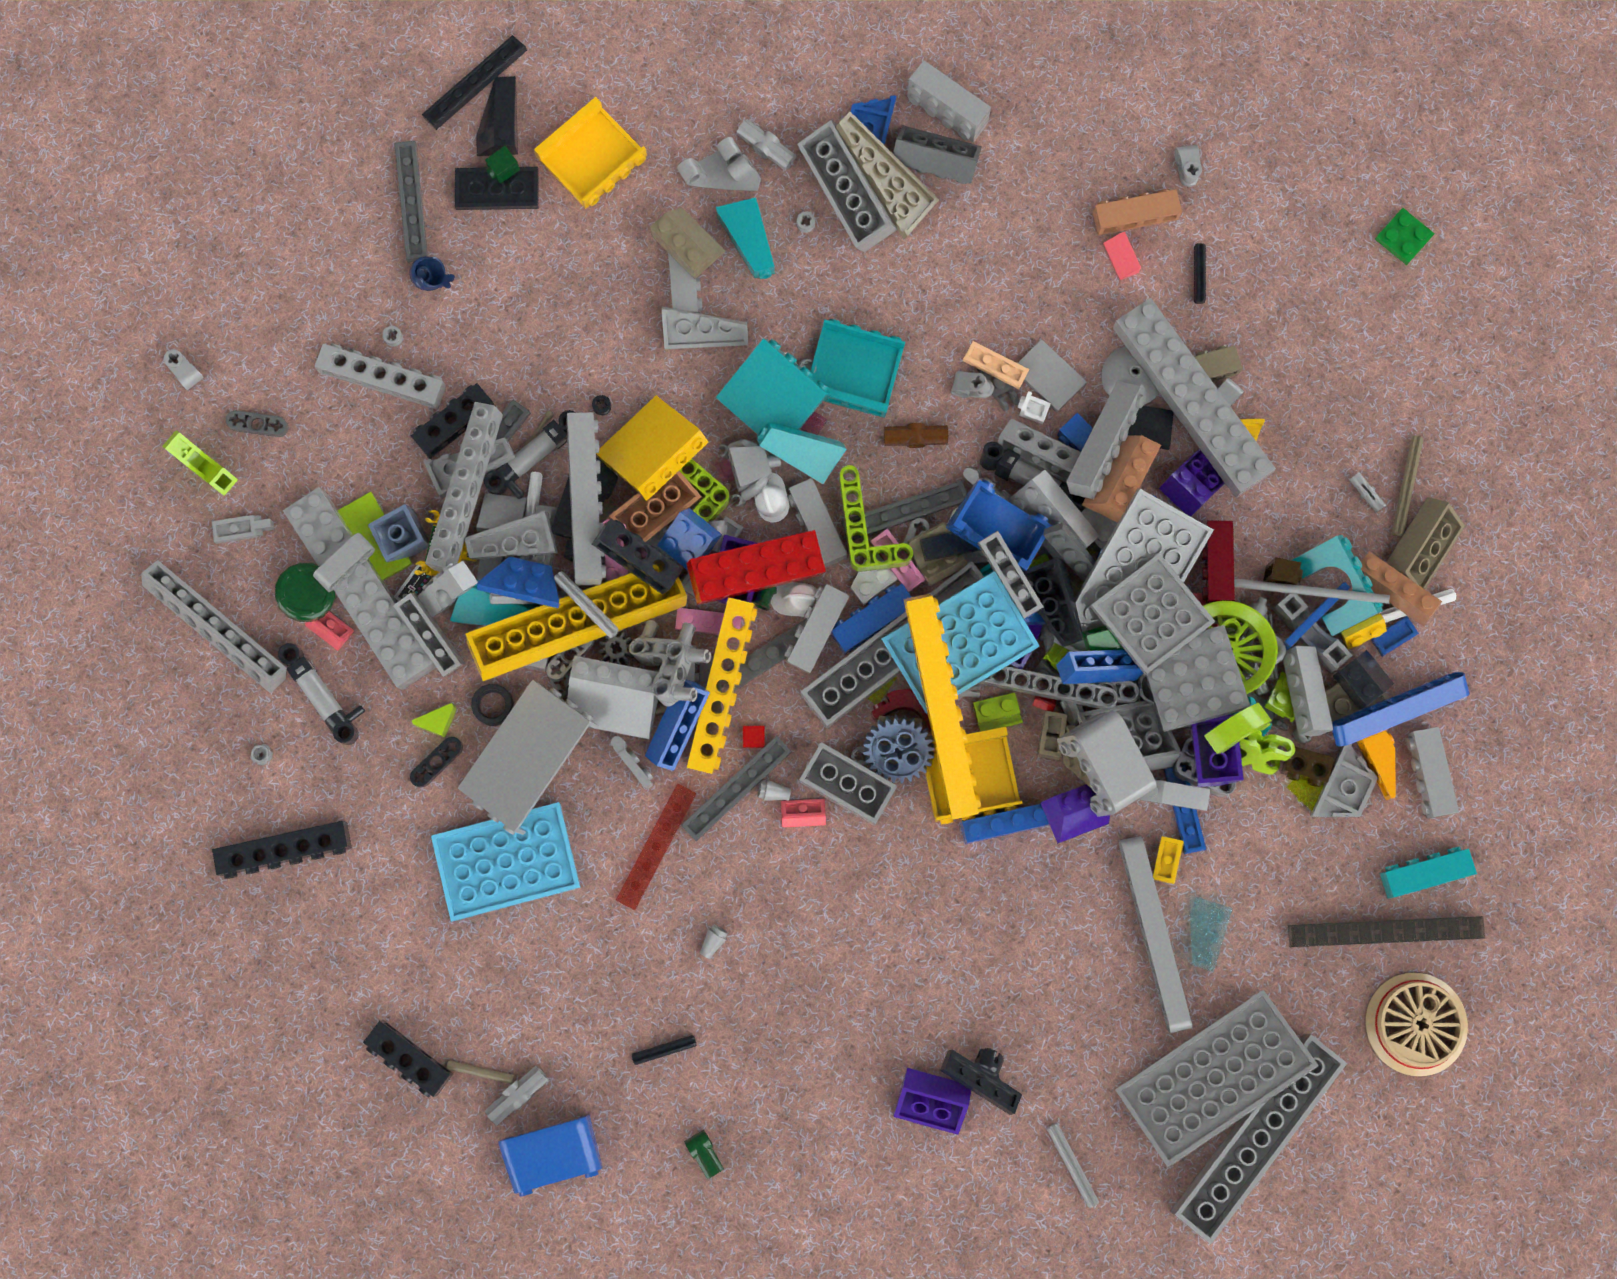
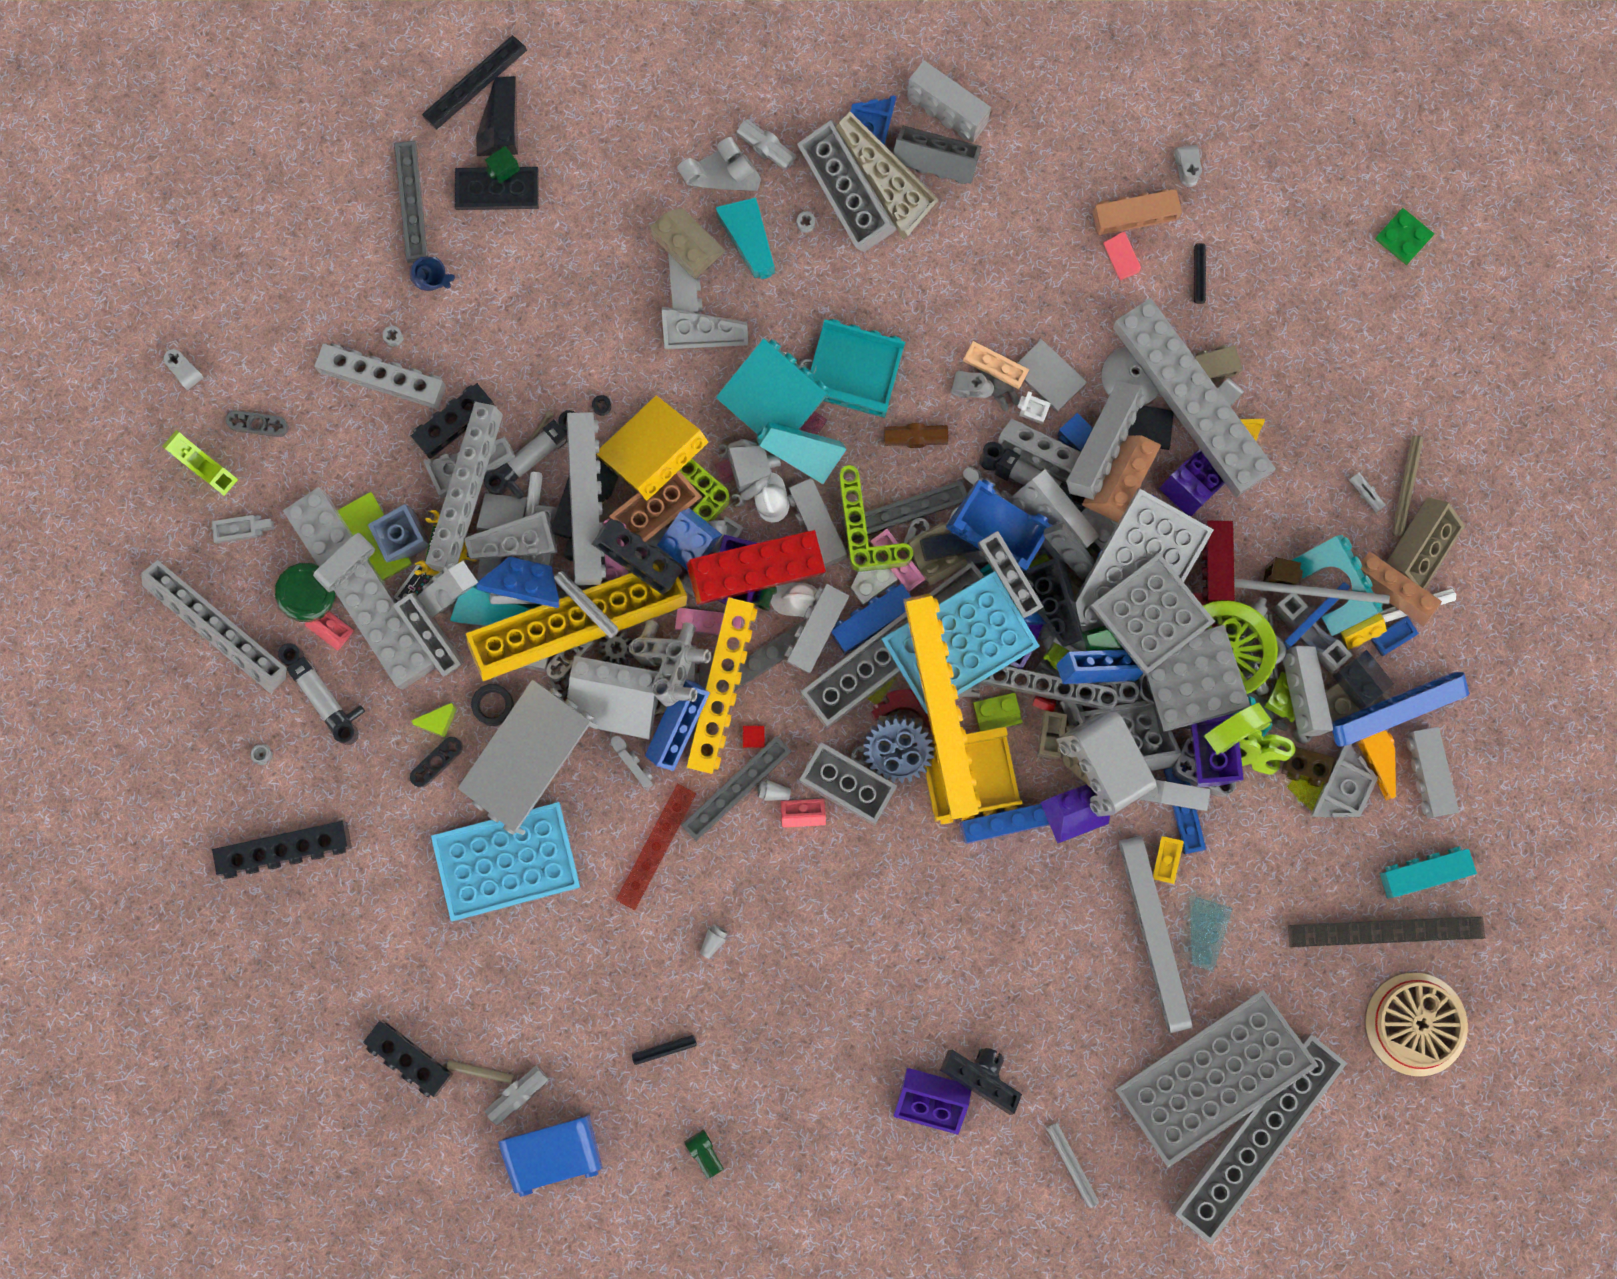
dark grey hinge [496,399,531,441] -> none
yellow panel [534,97,647,209] -> none

